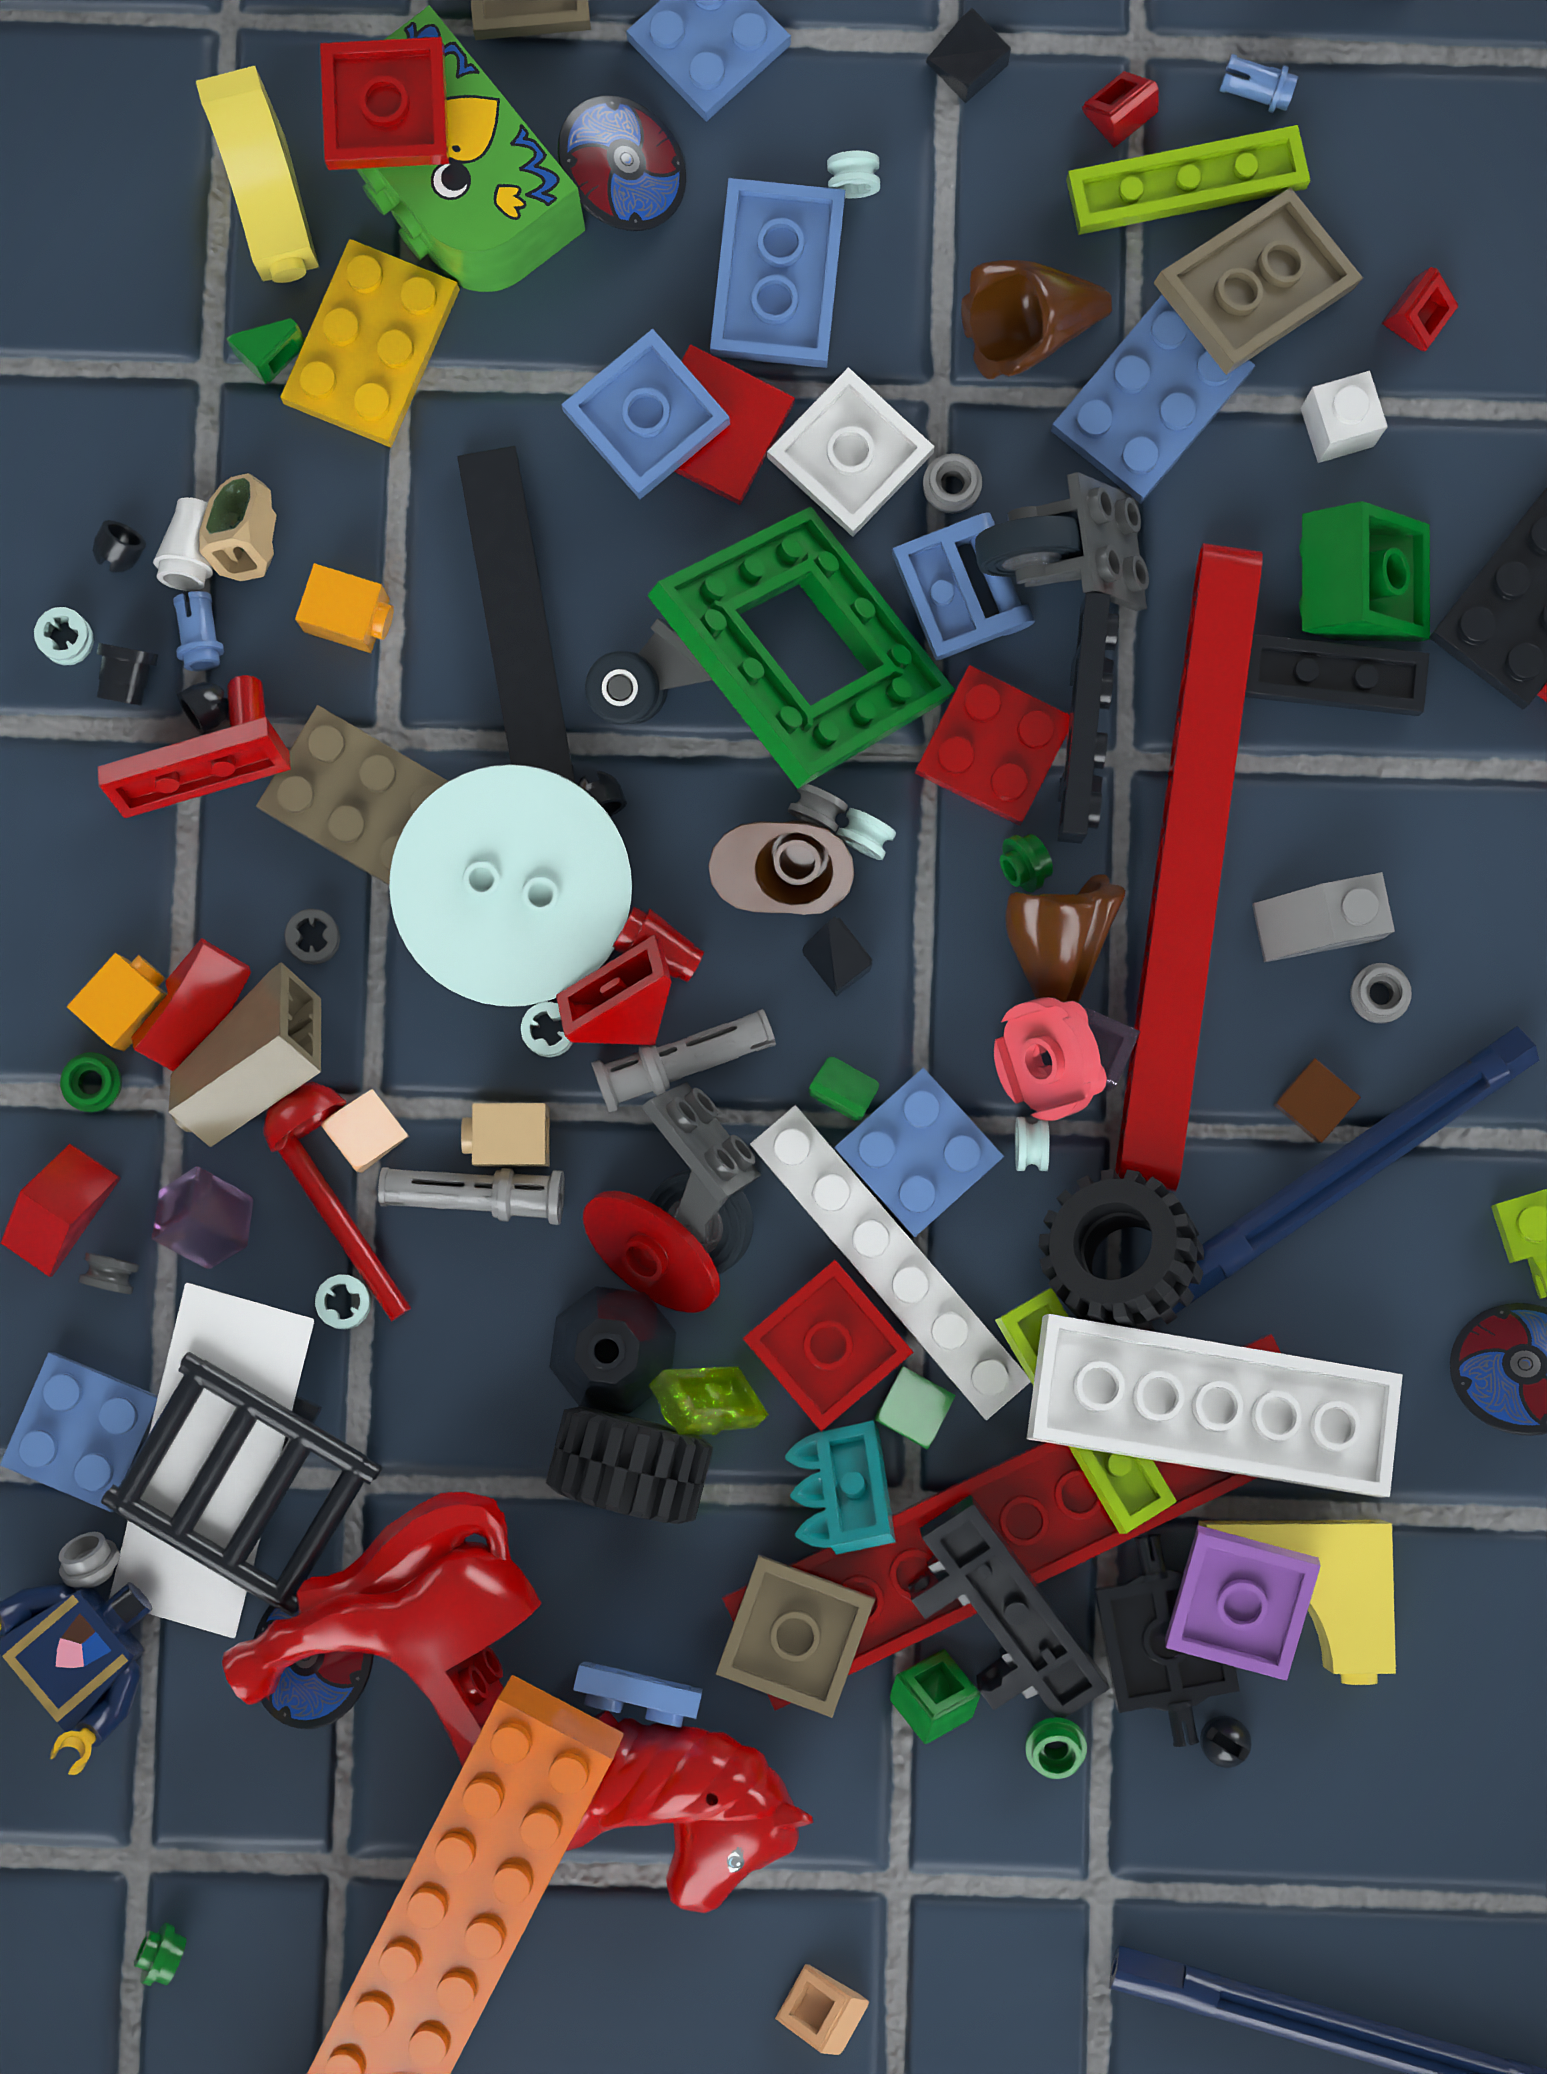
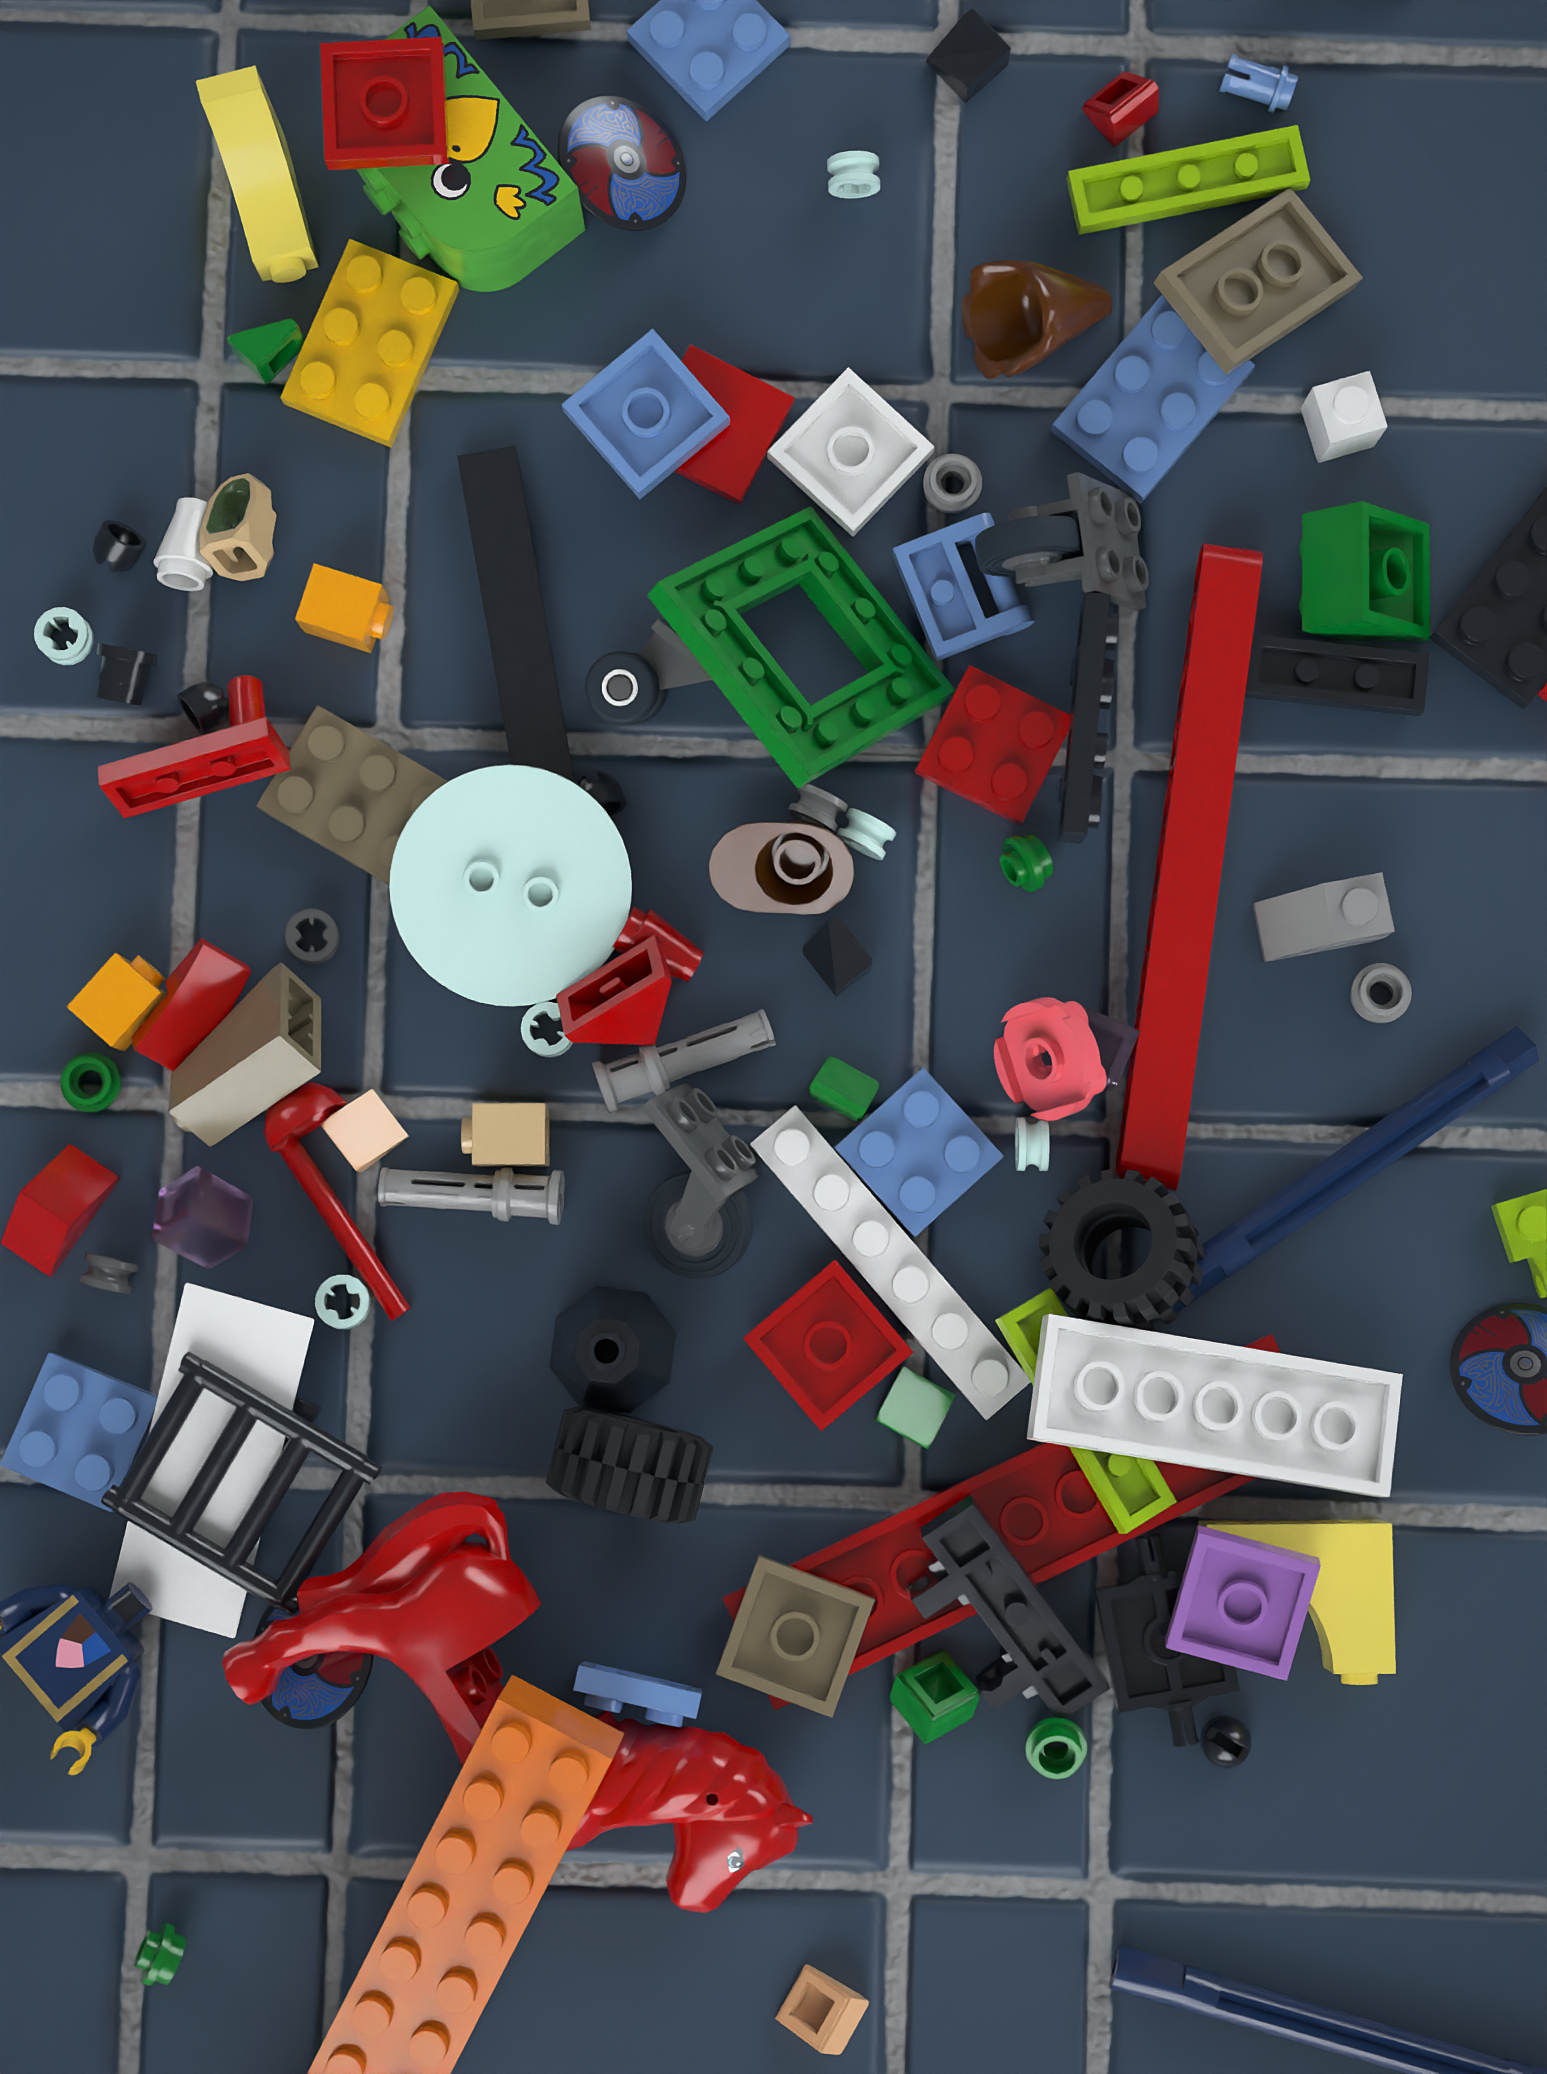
light grey plate [59,1532,120,1588] -> none
medium blue pin [173,591,224,671] -> none
red piece [583,1191,720,1313] -> none
clear neon green hinge [649,1366,769,1436] -> none
medium blue plate [710,178,845,368] -> none
teal plate [785,1420,896,1555] -> none
reddish brown hat [1005,874,1125,1003] -> none
reddish brown tile [1273,1058,1361,1144] -> none
red slope [1381,267,1459,351] -> none

